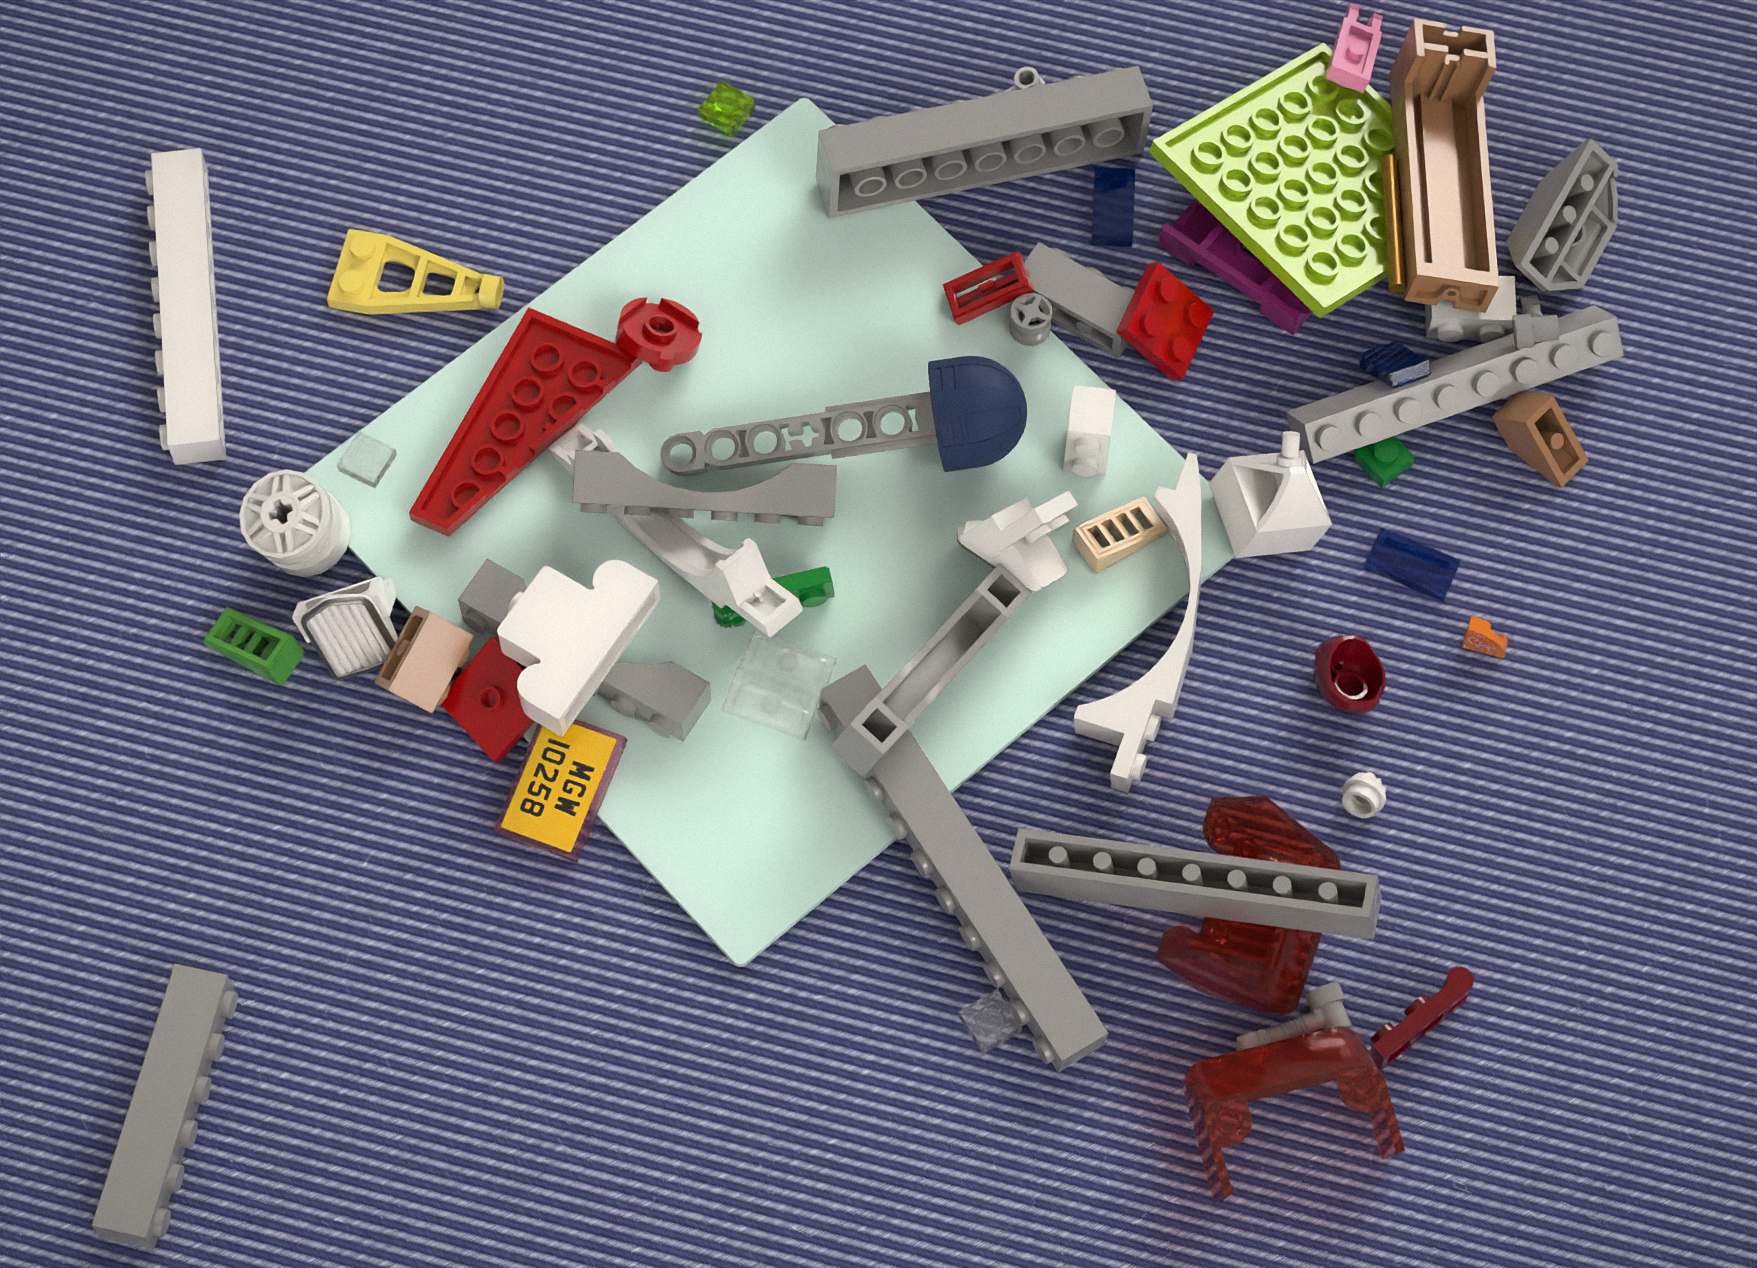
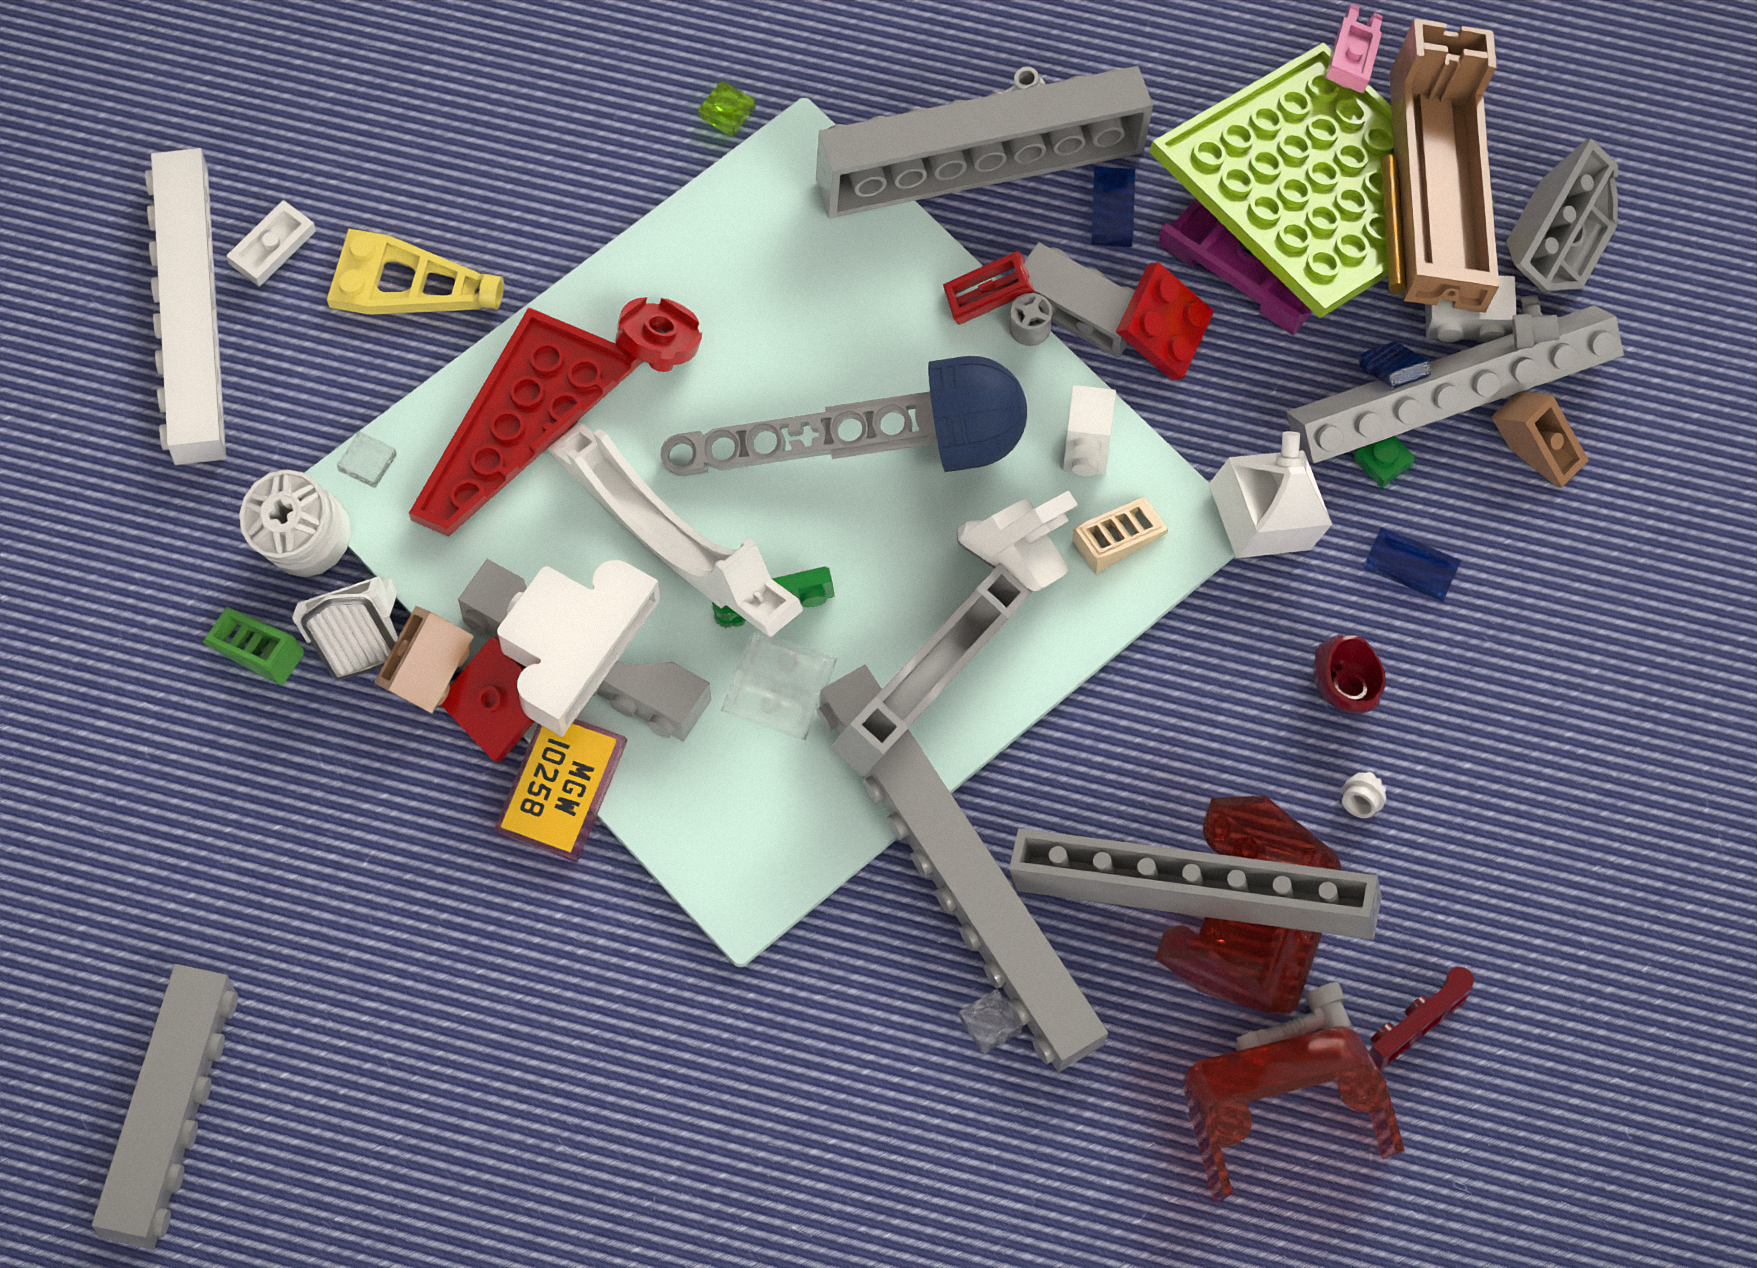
light grey arch [572,450,837,526] -> none
white slope [1074,453,1202,793] -> none
orange tile [1461,616,1508,659] -> none
none -> white plate [226,200,316,287]

